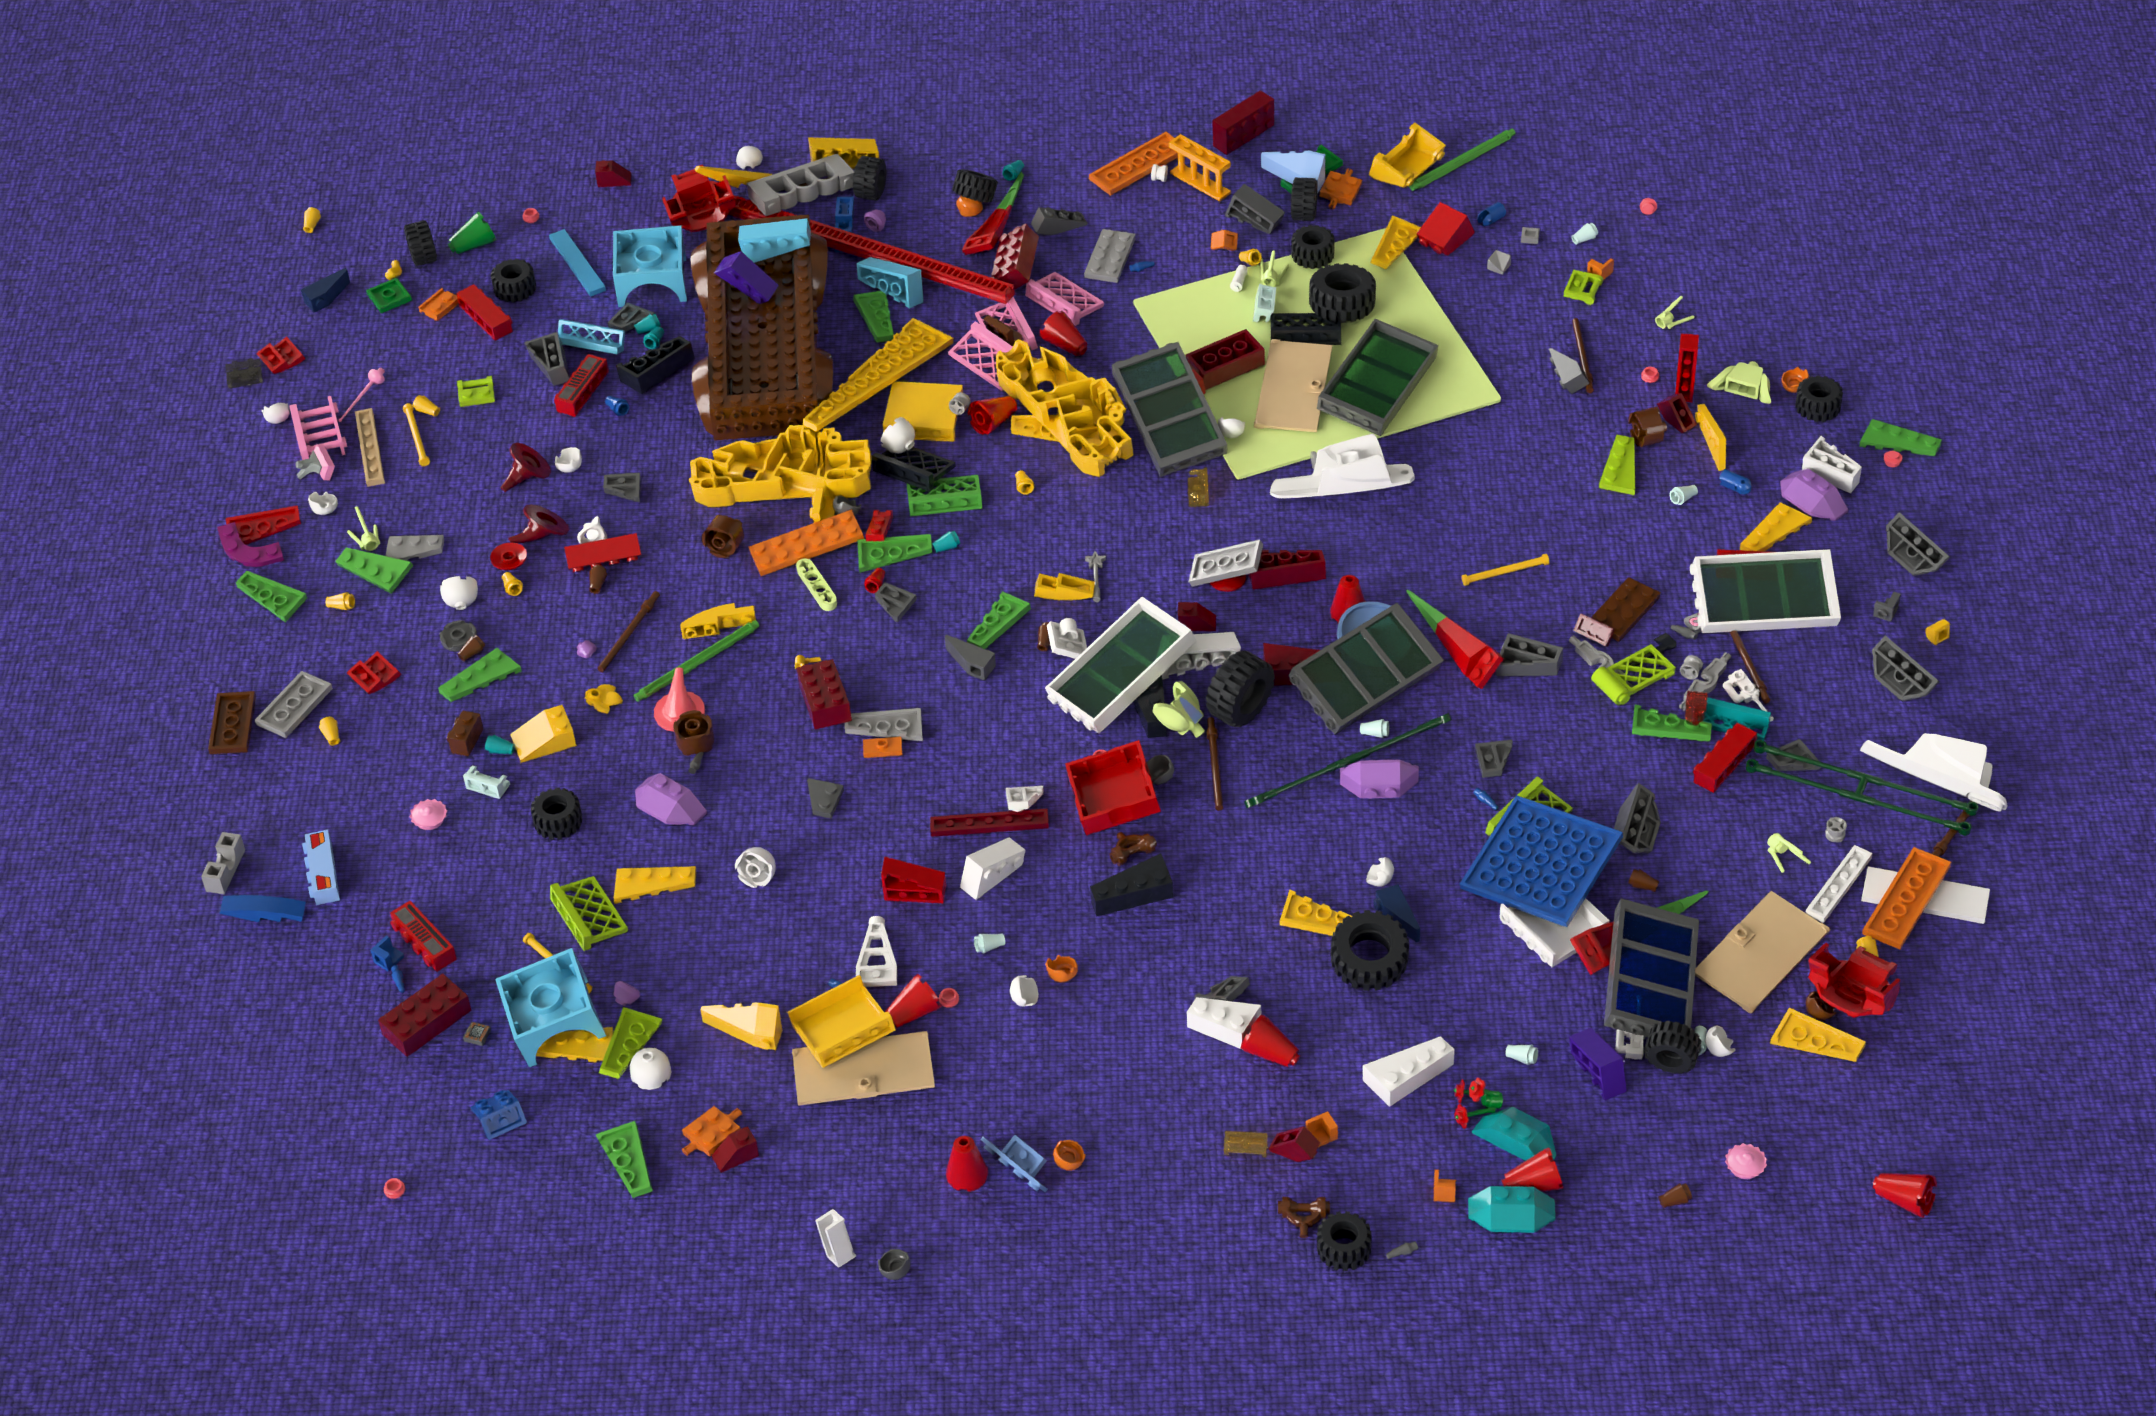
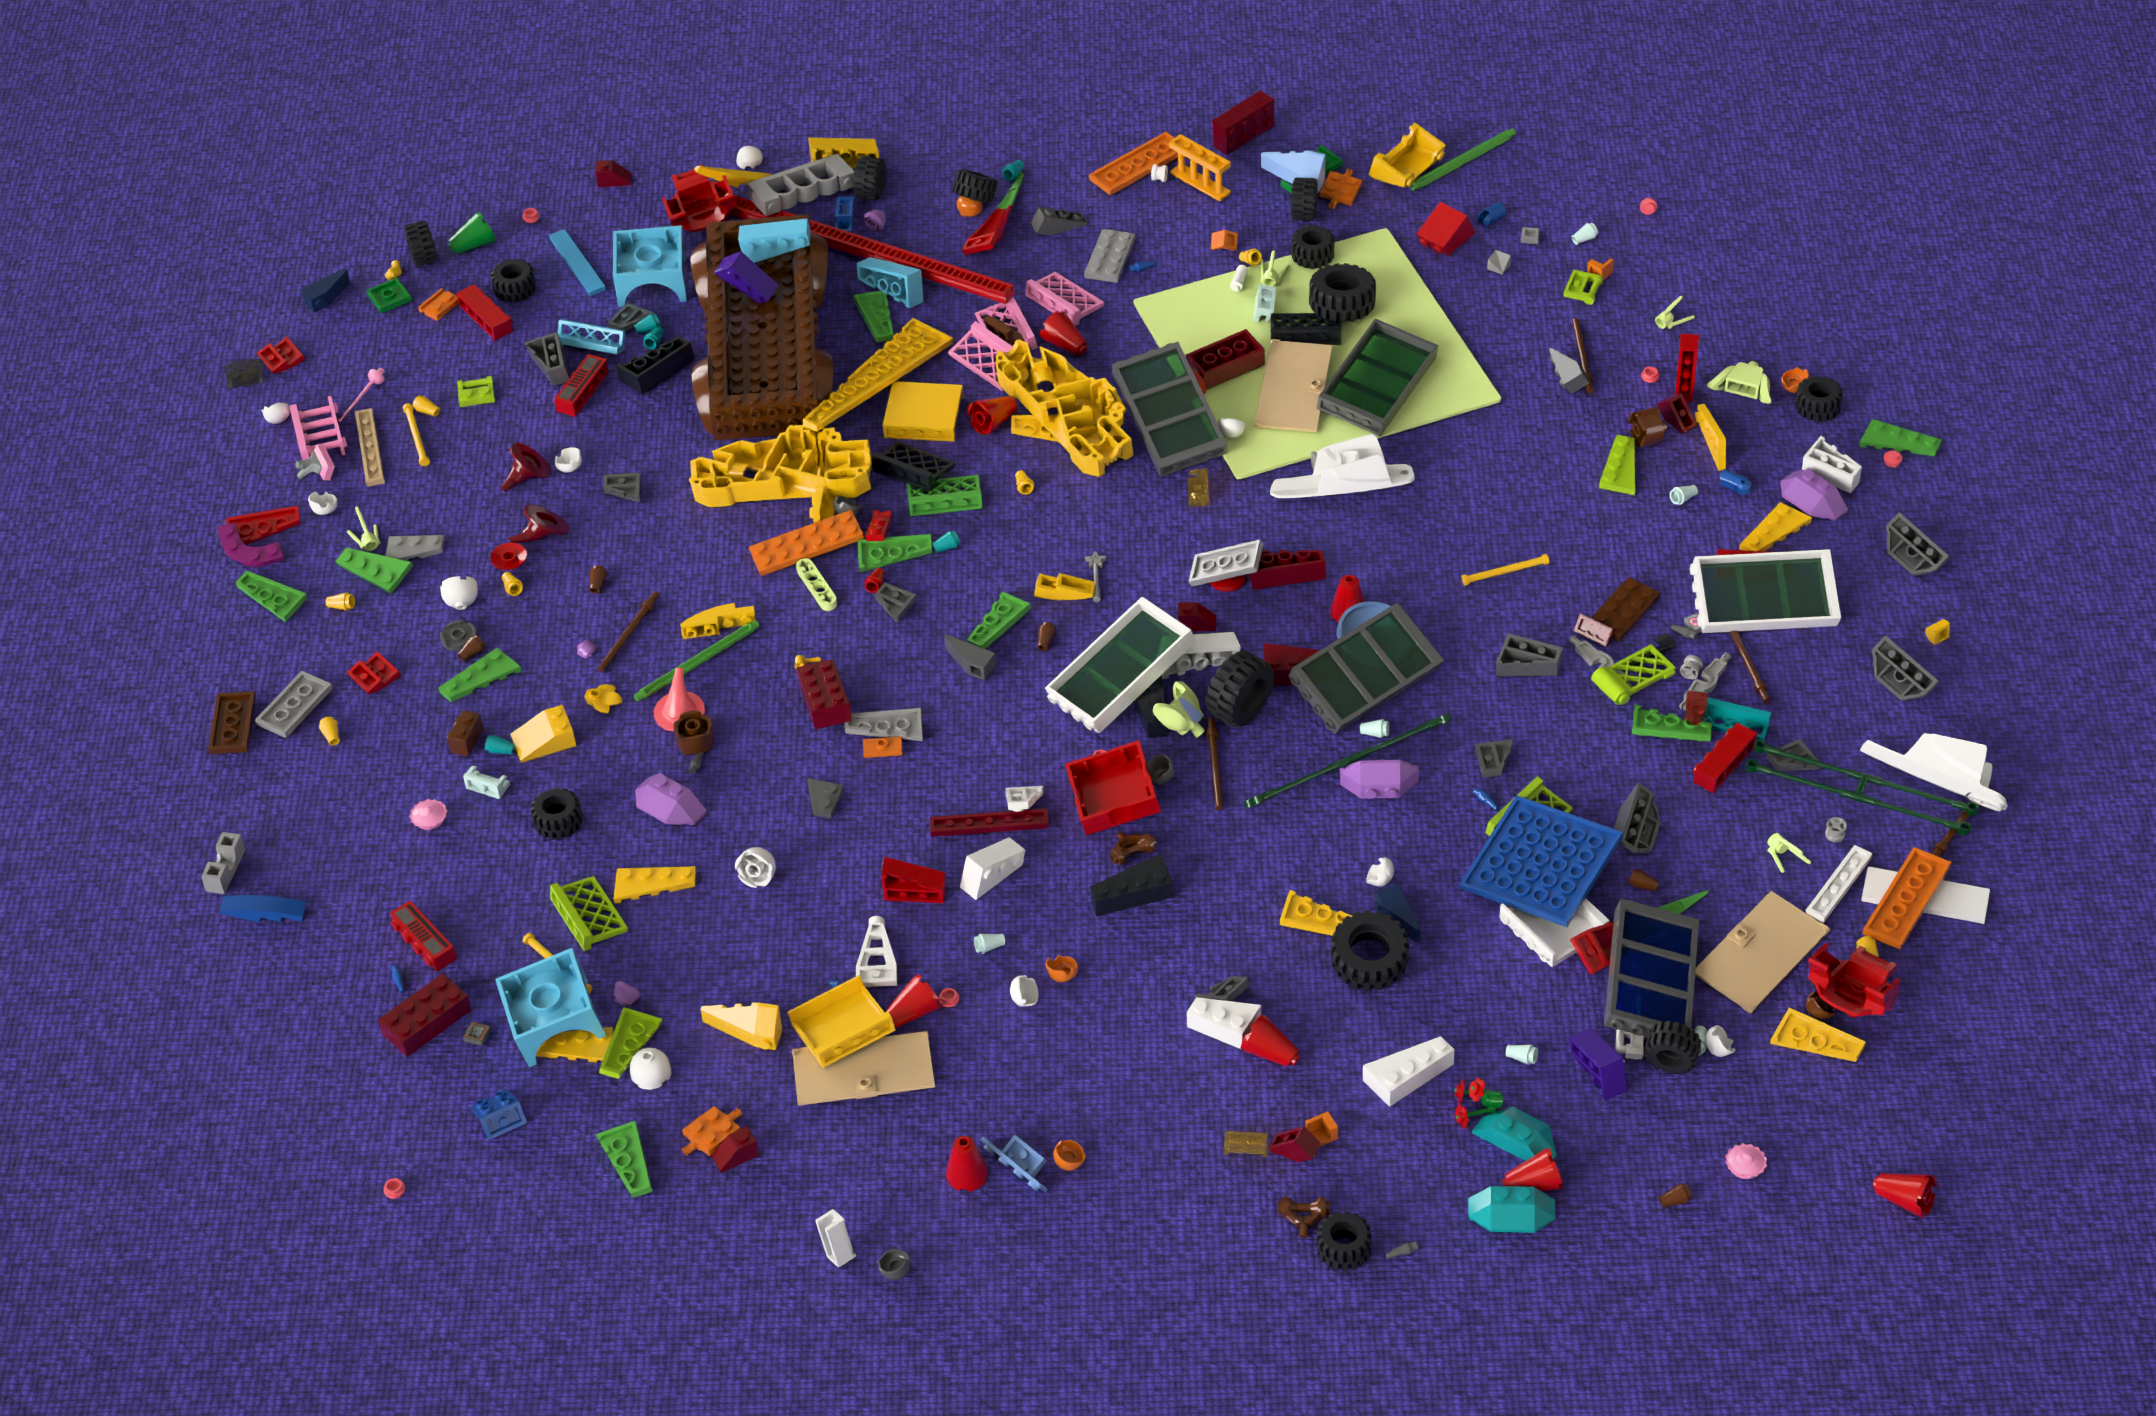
light blue brick [302,830,340,905] -> none
yellow cone [303,207,321,233] -> none
blue panel [370,935,404,972] -> none
red brick [564,533,641,572] -> none
white hair [577,516,607,544] -> none
blue cone [605,395,629,416] -> none
reddish brown brick [702,514,744,558] -> none
white cylinder [881,417,915,454] -> none
light grey wheel [949,392,971,415] -> none
dark red brick [991,224,1039,290] -> none
white plate [1047,618,1087,659] -> none
dark grey wedge [1225,184,1285,234] -> none
yellow wing [1370,215,1421,269] -> none
red plate [1406,590,1504,689] -> none
orange panel [1433,1169,1456,1202] -> none
white piece [1723,669,1774,722] -> none
dark grey bracket [1873,592,1901,622] -> none

